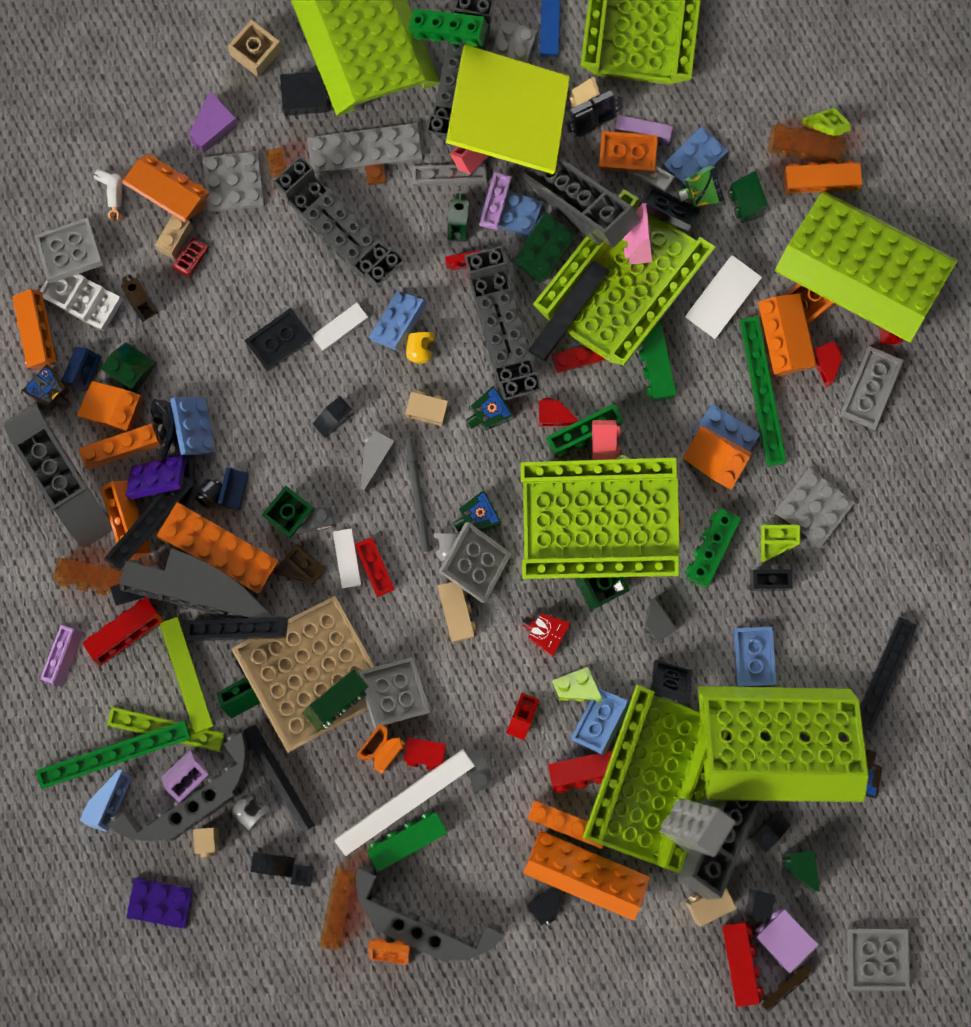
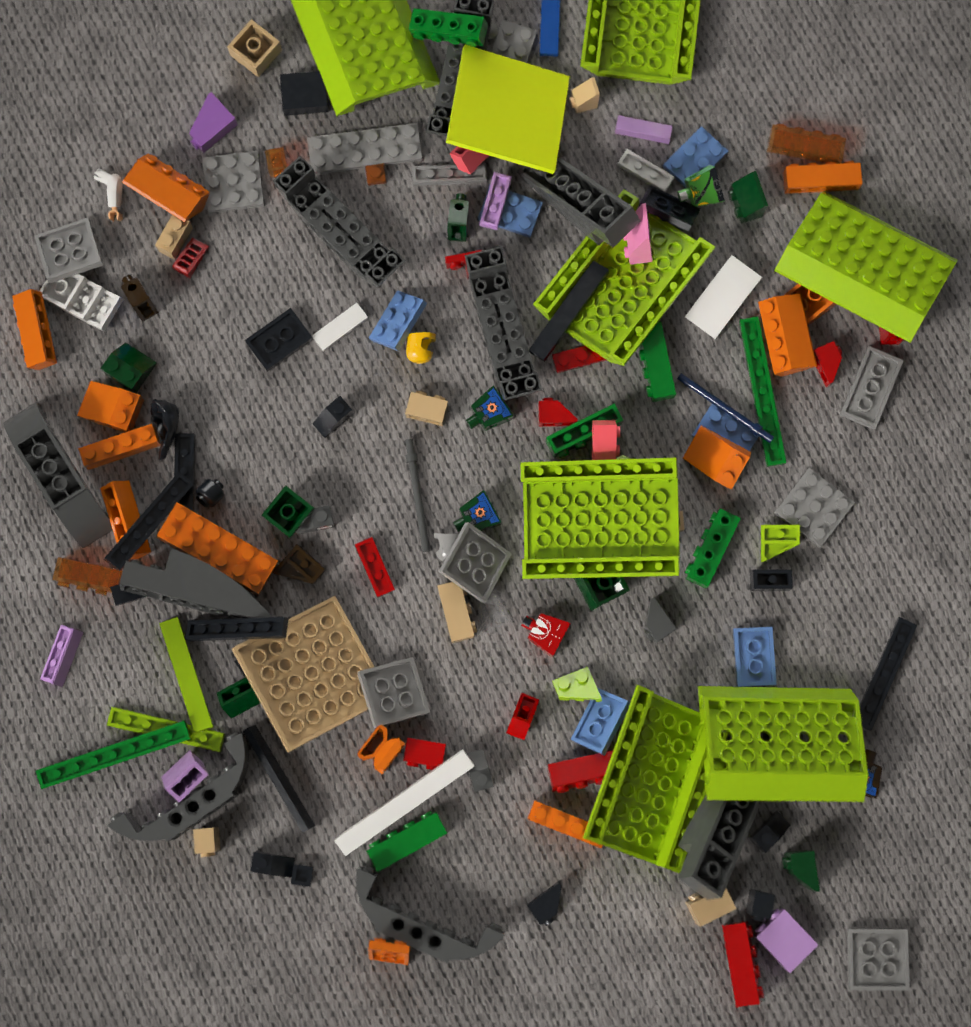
torso [22,364,71,411] -> none
dark blue panel [61,347,102,391] -> none
light blue slope [80,770,132,832] -> none
red brick [82,597,164,666] -> none
dark purple plate [126,455,186,500] -> none
dark purple plate [126,878,193,929] -> none
medium blue plate [170,397,216,455] -> none
dark blue panel [218,466,248,510] -> none
light grey helmet [232,795,270,831] -> none
dark green brick [303,669,369,731] -> none
clear orange brick [319,866,357,951] -> none
white tile [333,528,362,589] -> none
light grey slope [361,430,395,493] -> none
dark green brick [510,212,576,283] -> none
orange brick [523,831,650,921] -> none
black piece [567,90,623,137] -> none
orange plate [599,131,658,174] -> none
black plate [650,660,692,704] -> none
light grey brick [660,798,735,857] -> none
dark brown plate [761,965,812,1013] -> none
lime wing [802,108,851,136] -> none
none -> dark blue bar [677,373,775,443]

